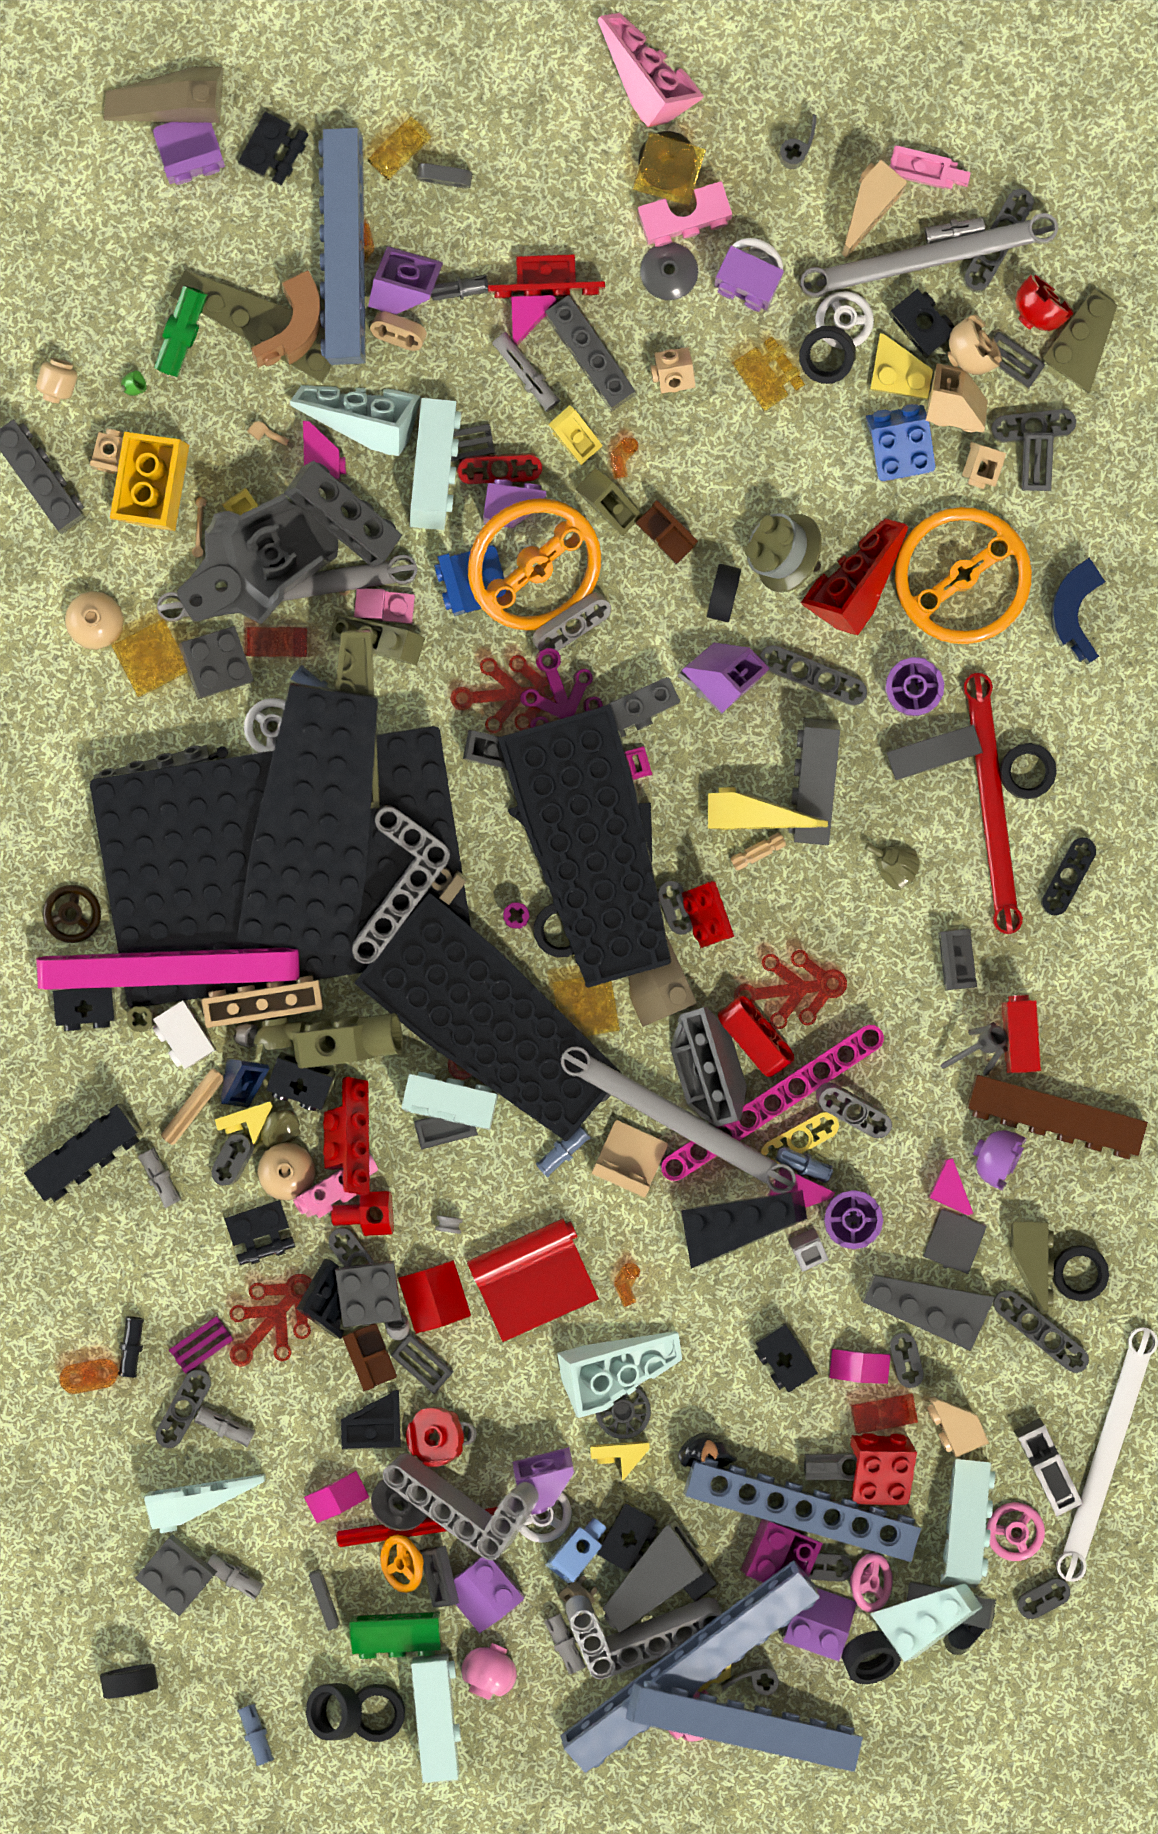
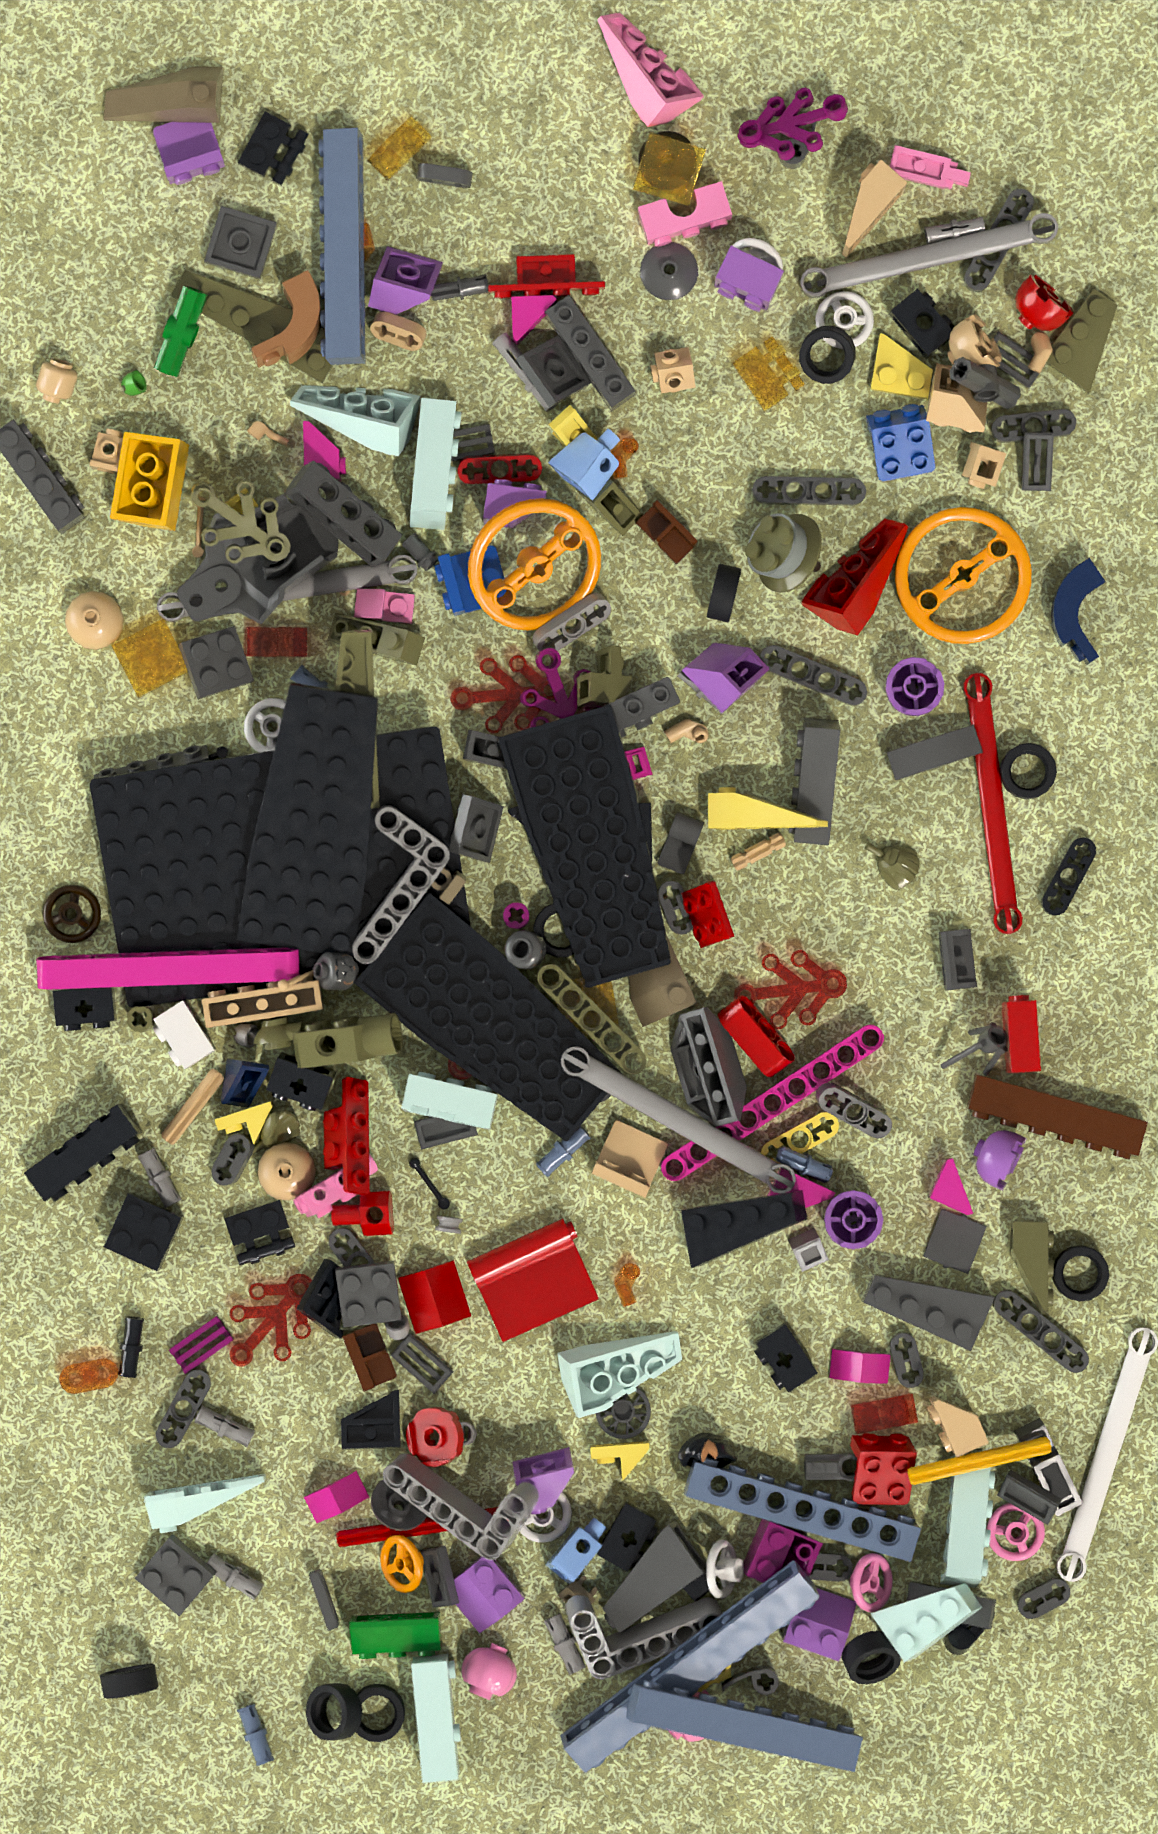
none -> black brick [104,1193,184,1271]
none -> olive plant [191,479,290,563]
none -> dark grey plate [204,206,278,280]
none -> tan hinge [278,970,314,991]
none -> dark grey head [313,952,359,990]
none -> dark grey pin [402,533,438,571]
none -> black hinge [409,1157,450,1210]
none -> dark grey plate [449,794,504,863]
none -> dark grey head [505,930,546,969]
none -> dark grey plate [516,335,591,408]
none -> olive beam [537,964,647,1075]
none -> light blue torso [548,428,620,501]
none -> olive brick [577,645,632,708]
none -> dark grey panel [657,812,705,874]
none -> tan arm [664,719,709,743]
none -> white piece [706,1539,744,1599]
none -> magenta plant [738,88,848,160]
none -> dark grey beam [752,476,866,506]
none -> yellow axle [908,1437,1051,1485]
none -> dark grey piece [949,357,1021,409]
none -> dark grey tile [997,1470,1062,1525]
none -> tan arm [1027,332,1053,374]

